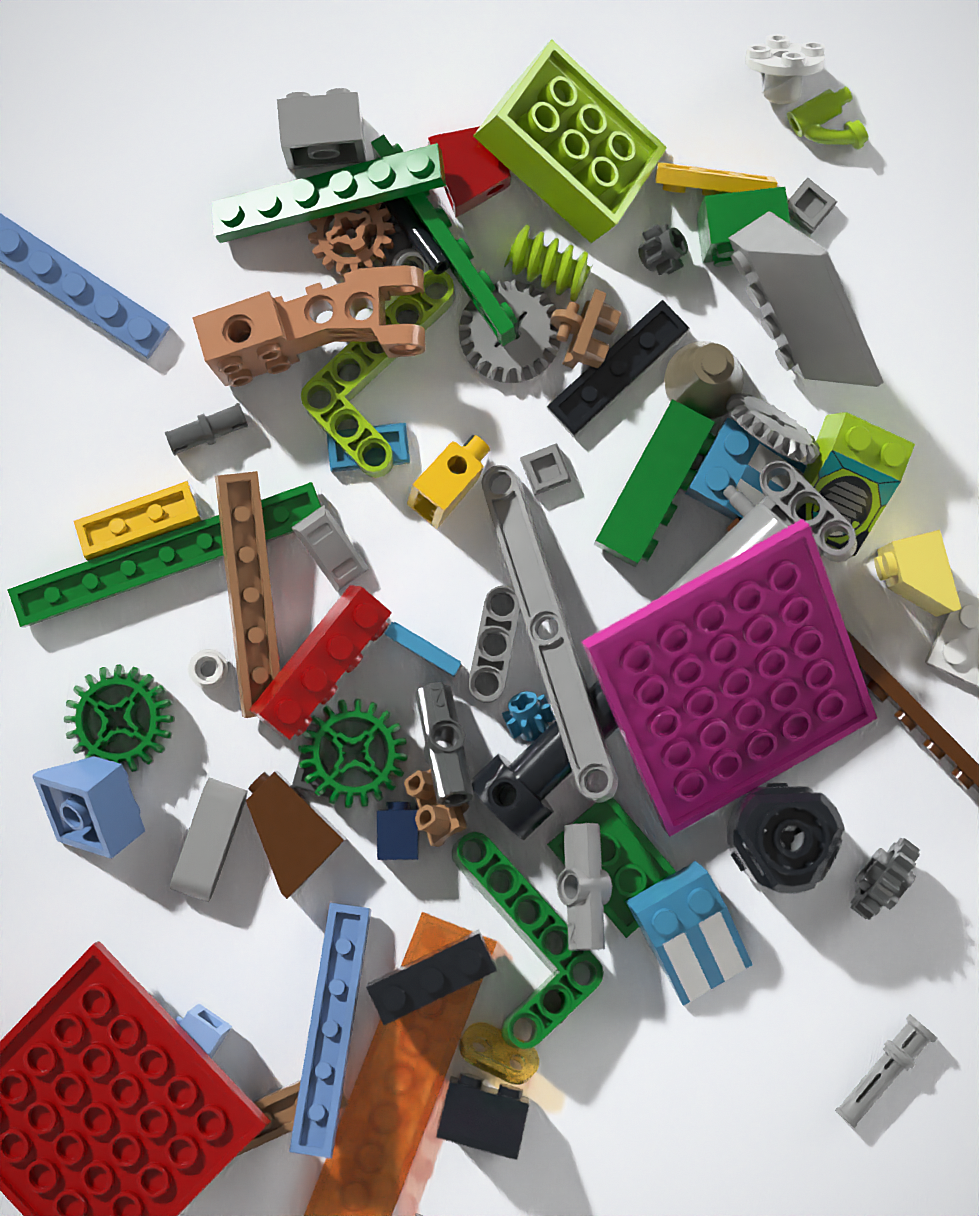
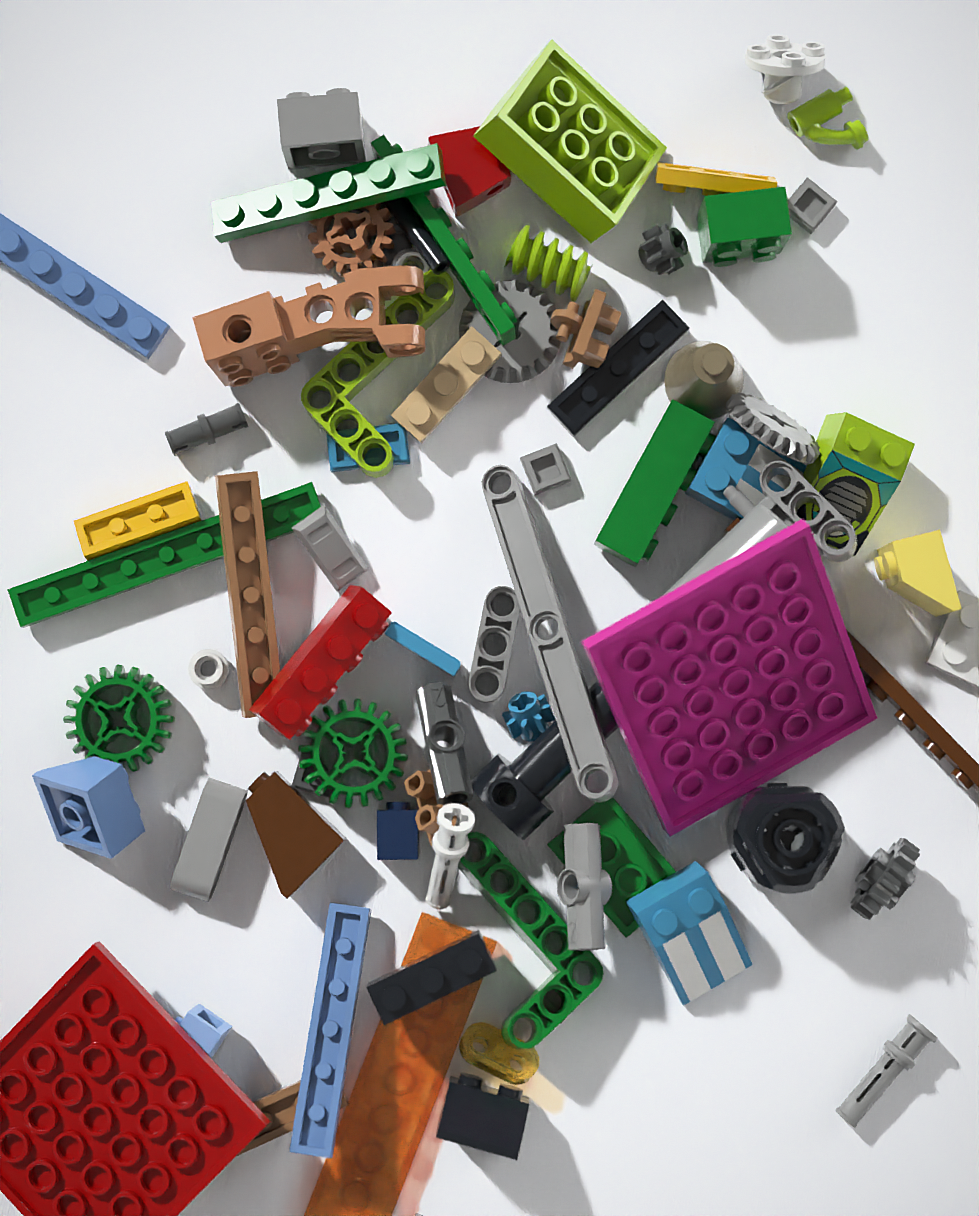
yellow torso [407,434,490,529] -> none
light grey slope [729,211,884,387] -> none
none -> tan plate [391,326,502,444]
none -> white pin [425,804,475,909]

